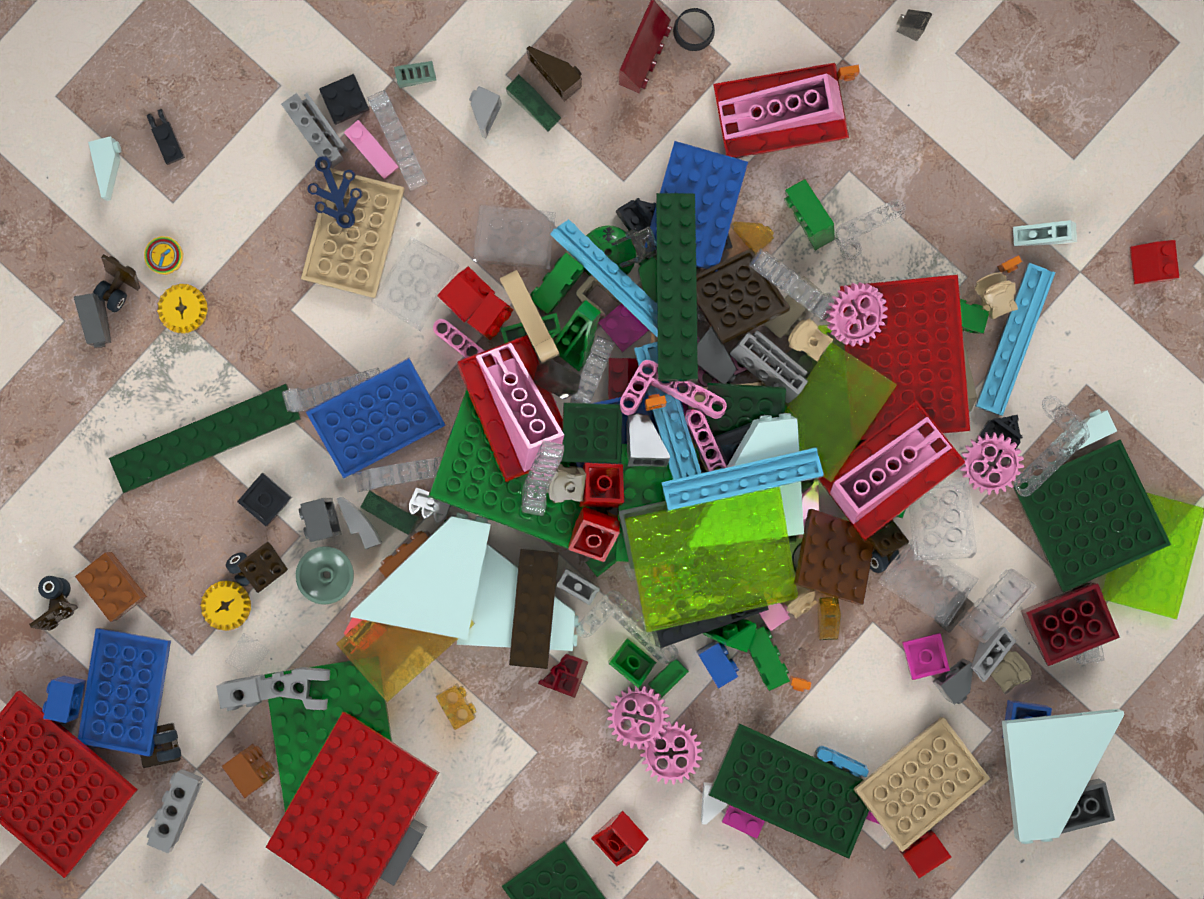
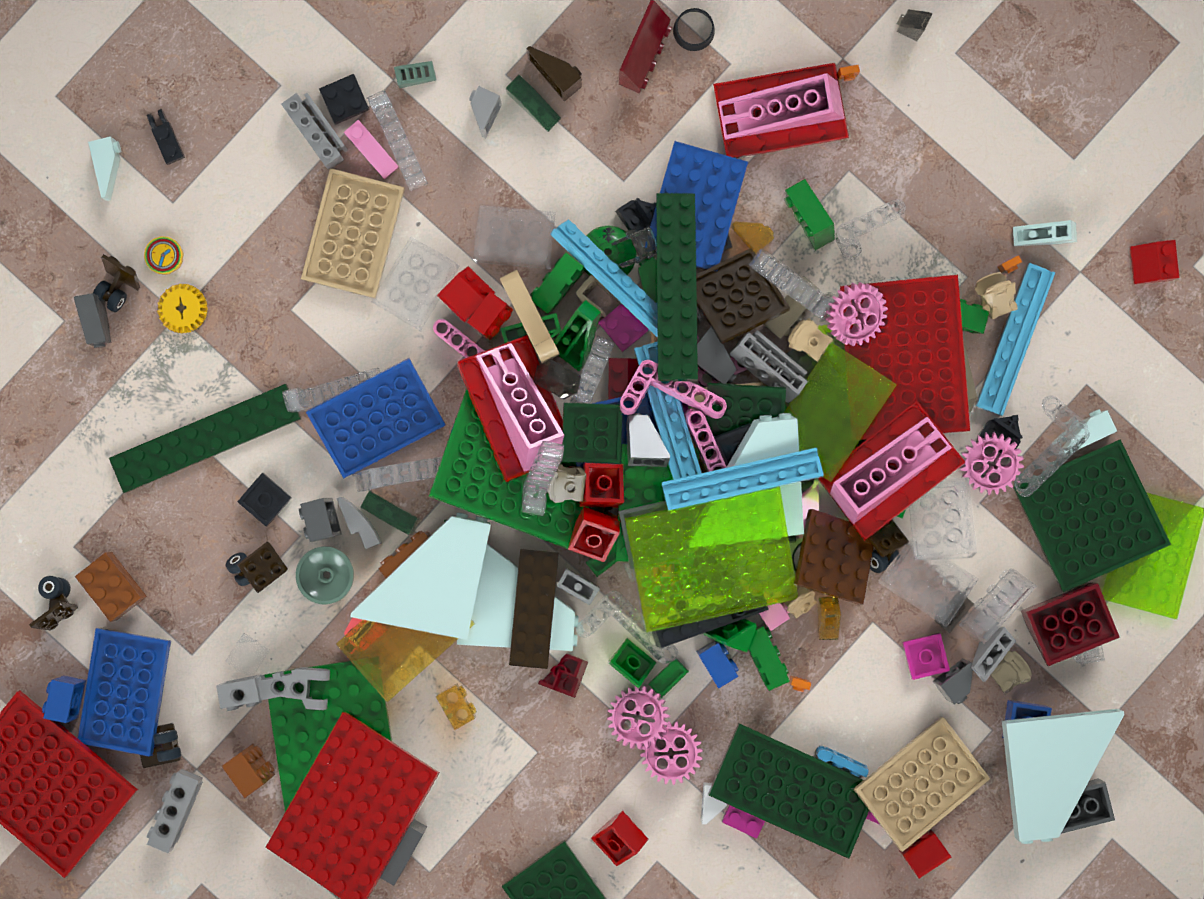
yellow gear [200,581,251,631] -> none
dark blue plant [307,156,363,229] -> none
white plate [409,488,451,523] -> none
orange plate [645,394,667,411] -> none

